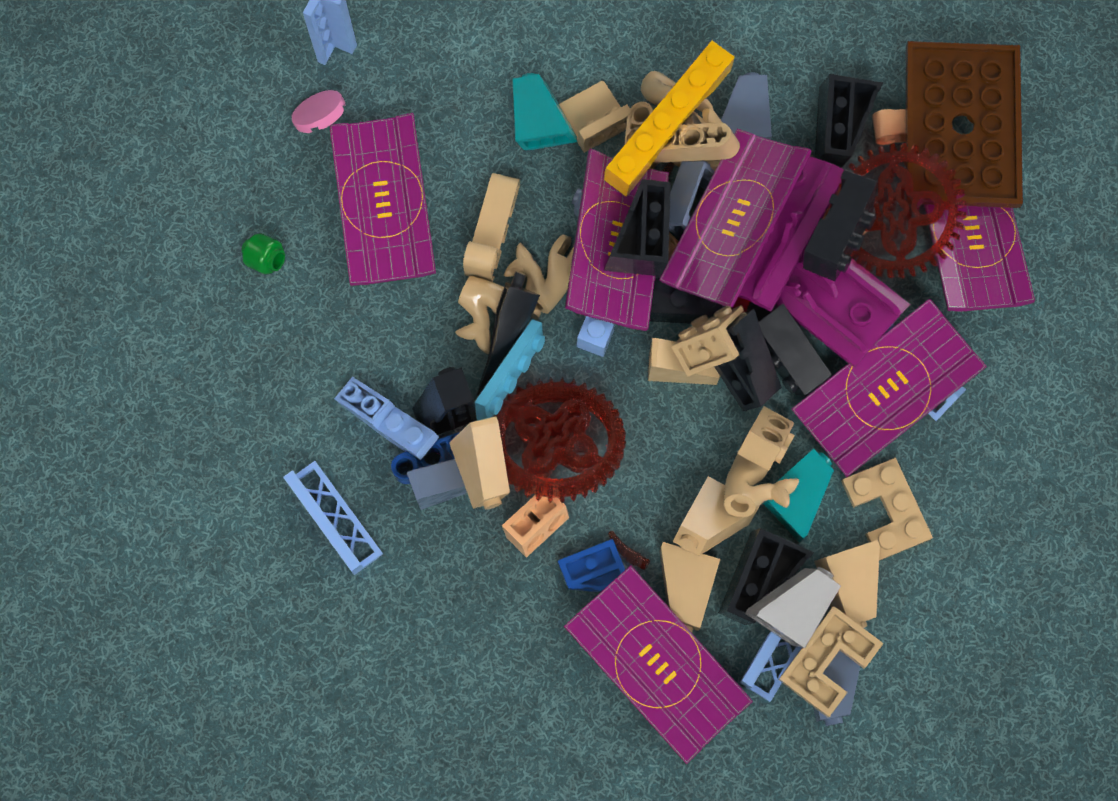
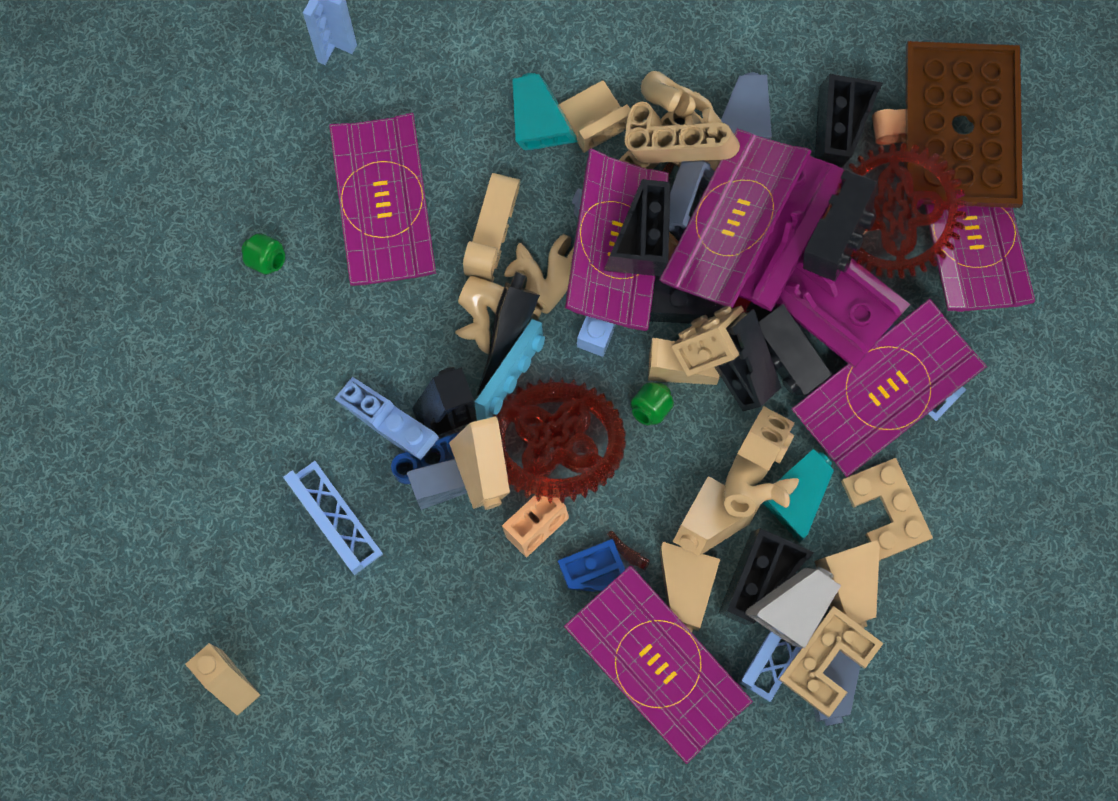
bright pink tile [292,90,345,133] -> none
yellow arch [604,40,735,197] -> none
none -> tan slope [185,643,260,716]
none -> green head [631,382,674,425]

